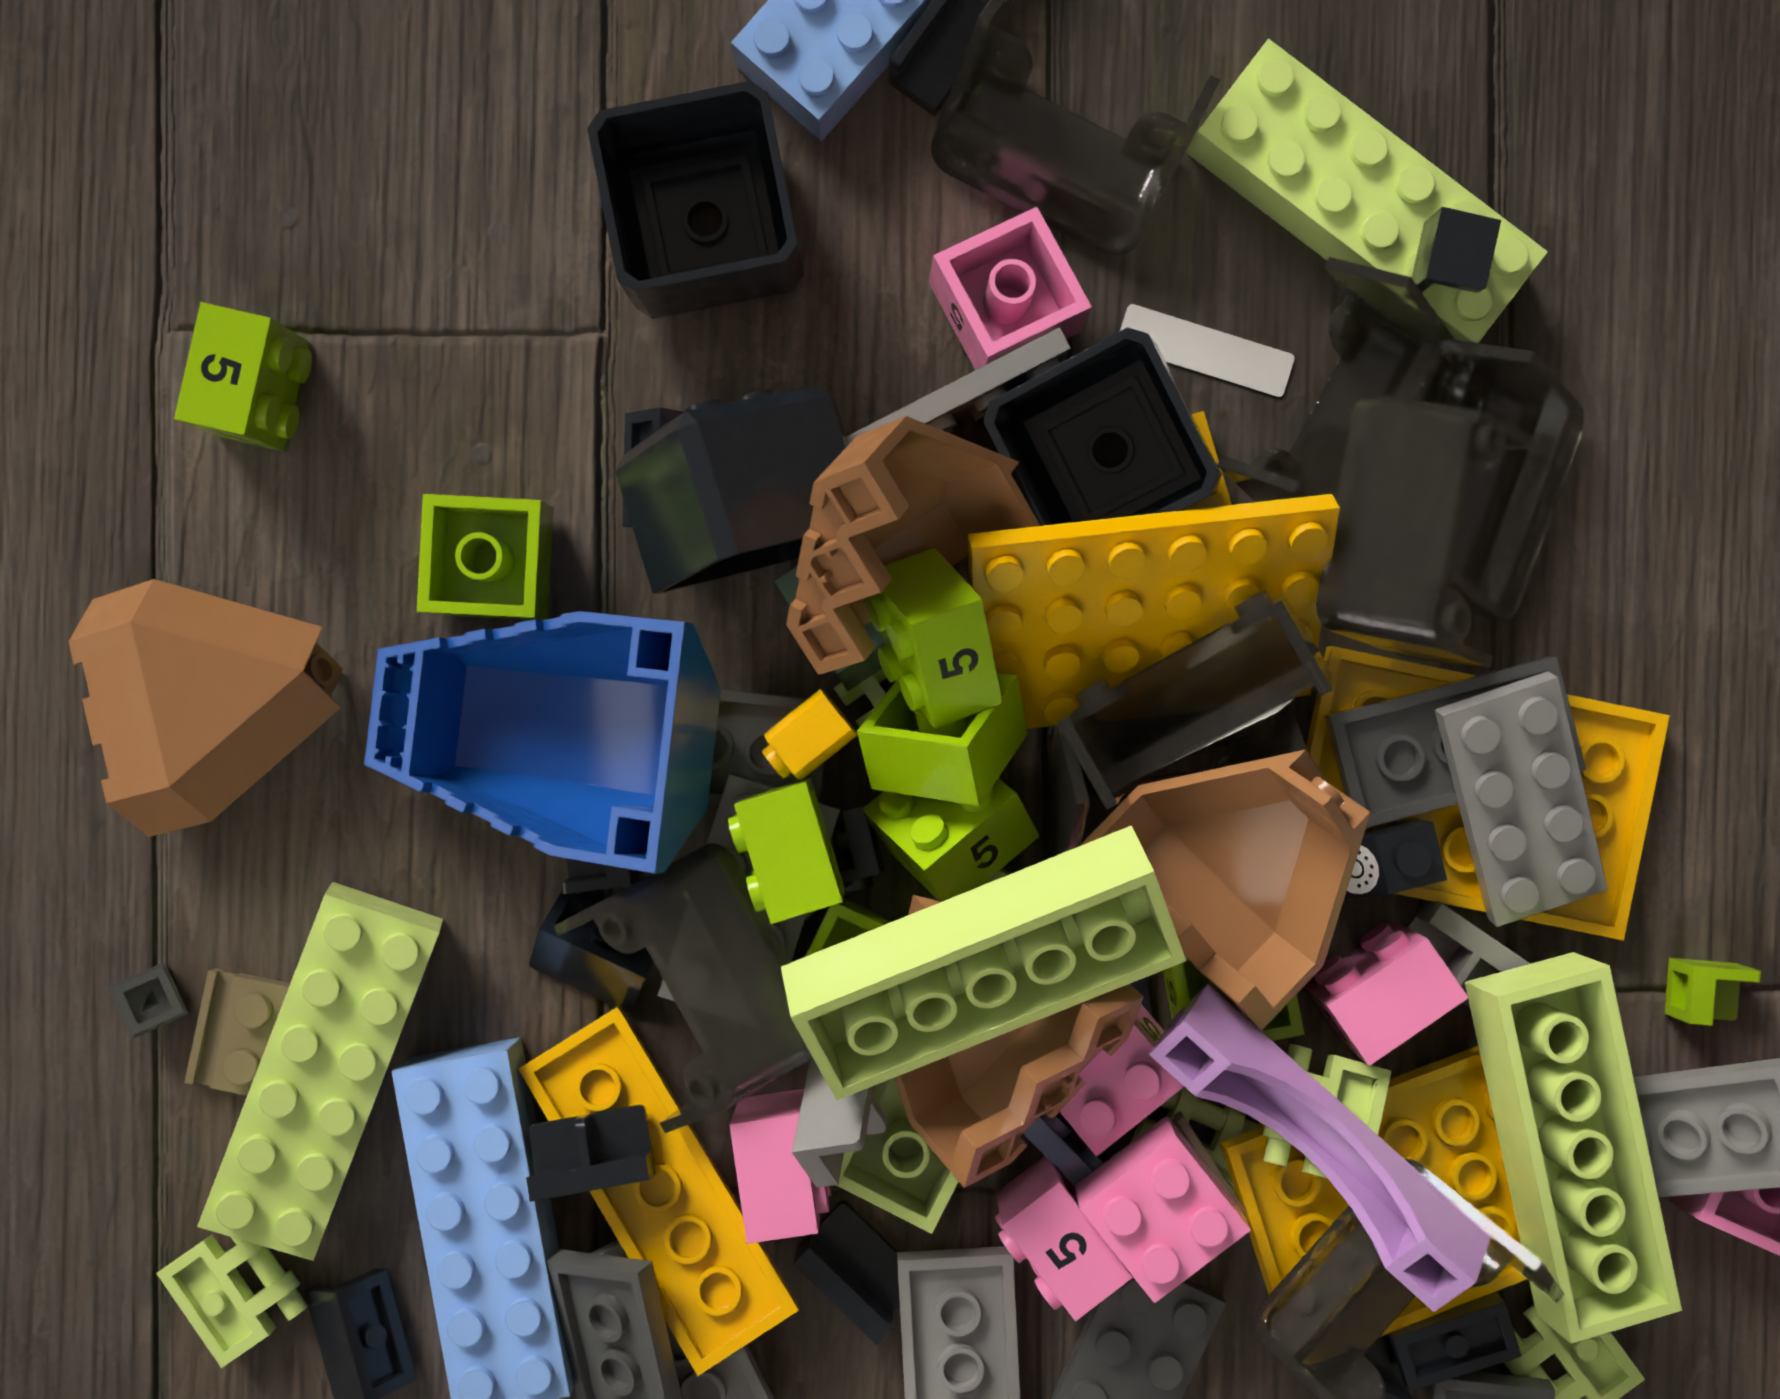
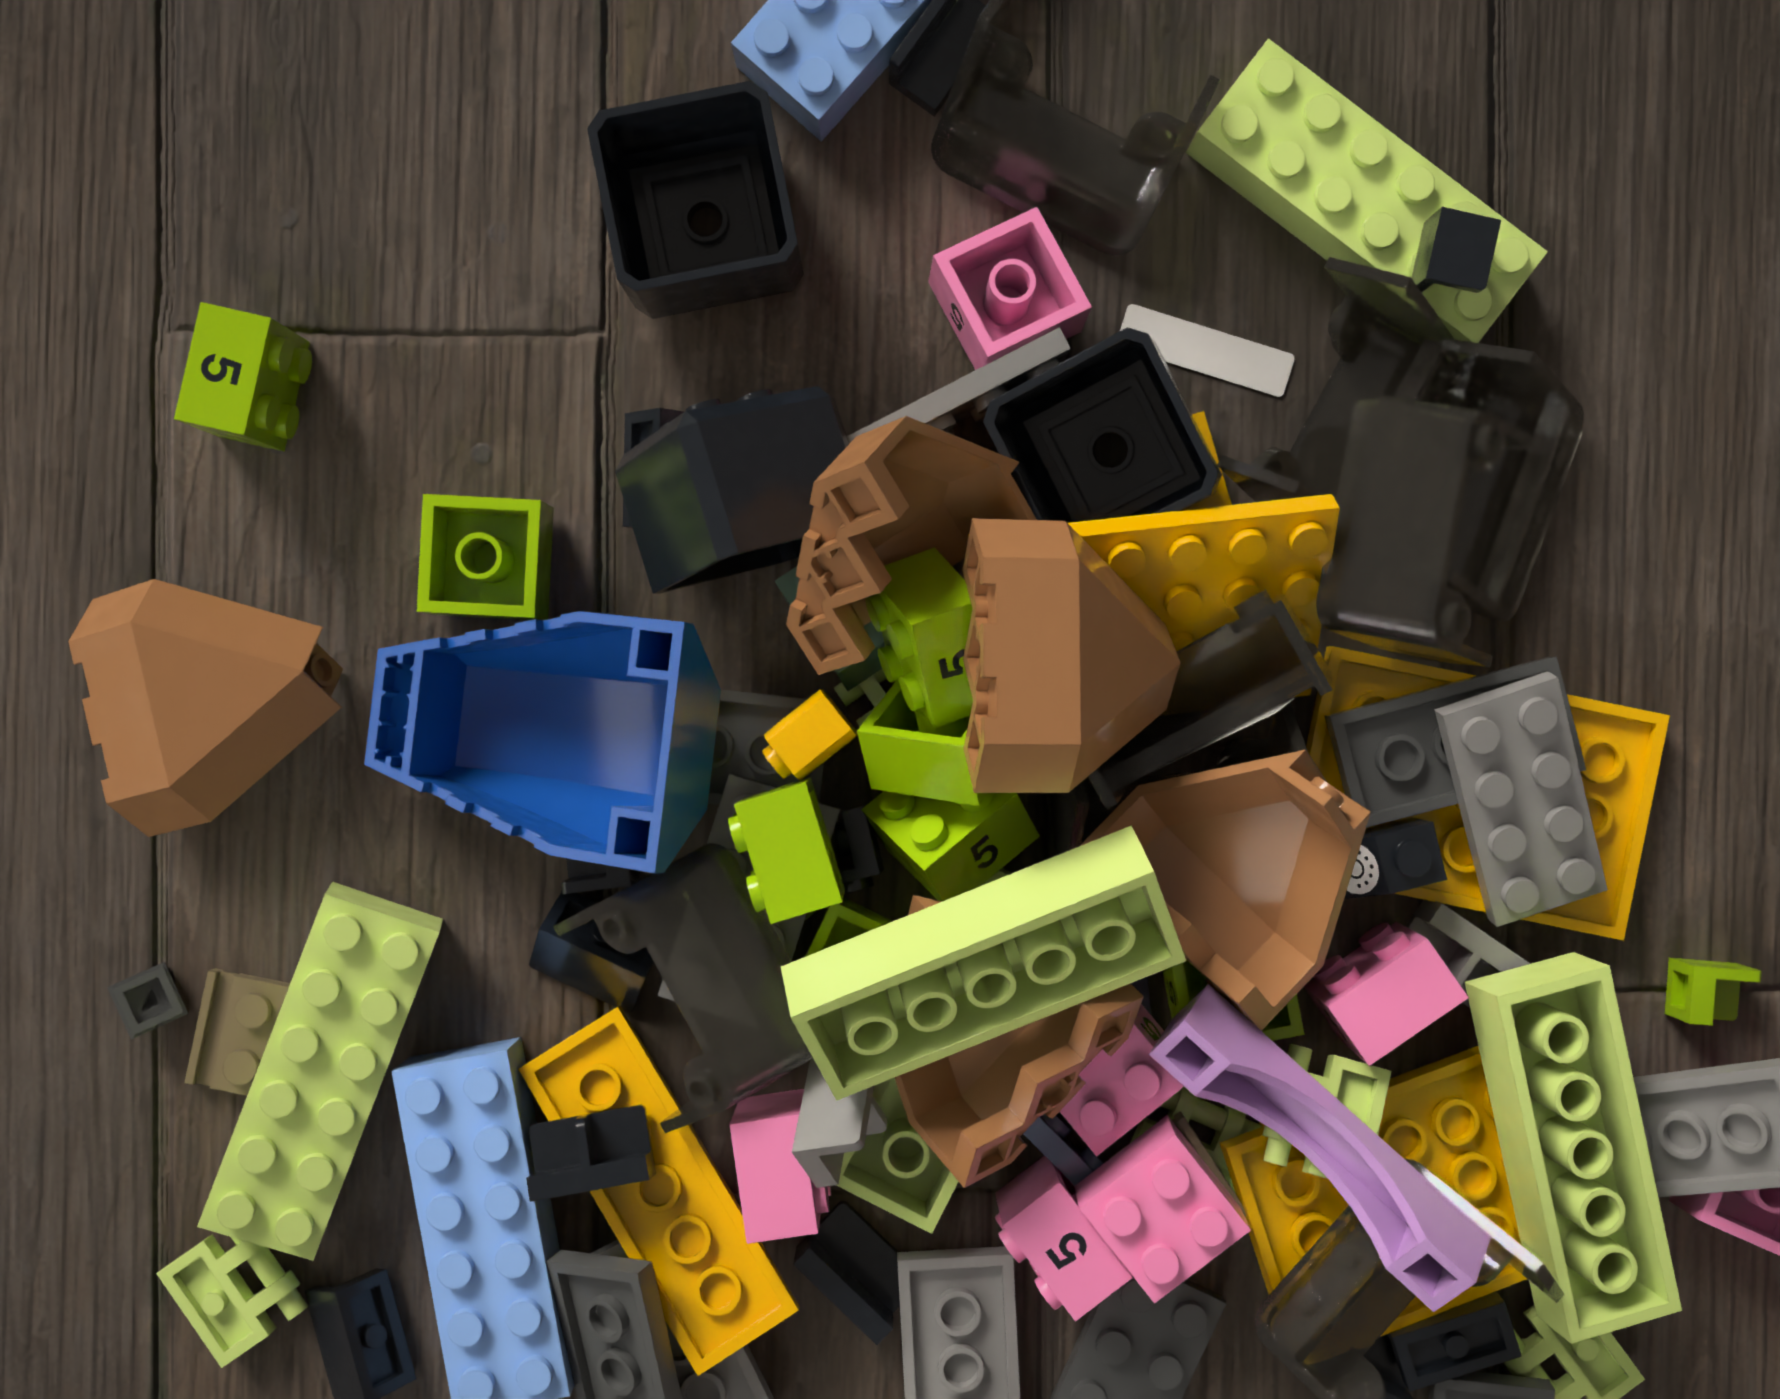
none -> medium nougat panel [962,518,1181,793]

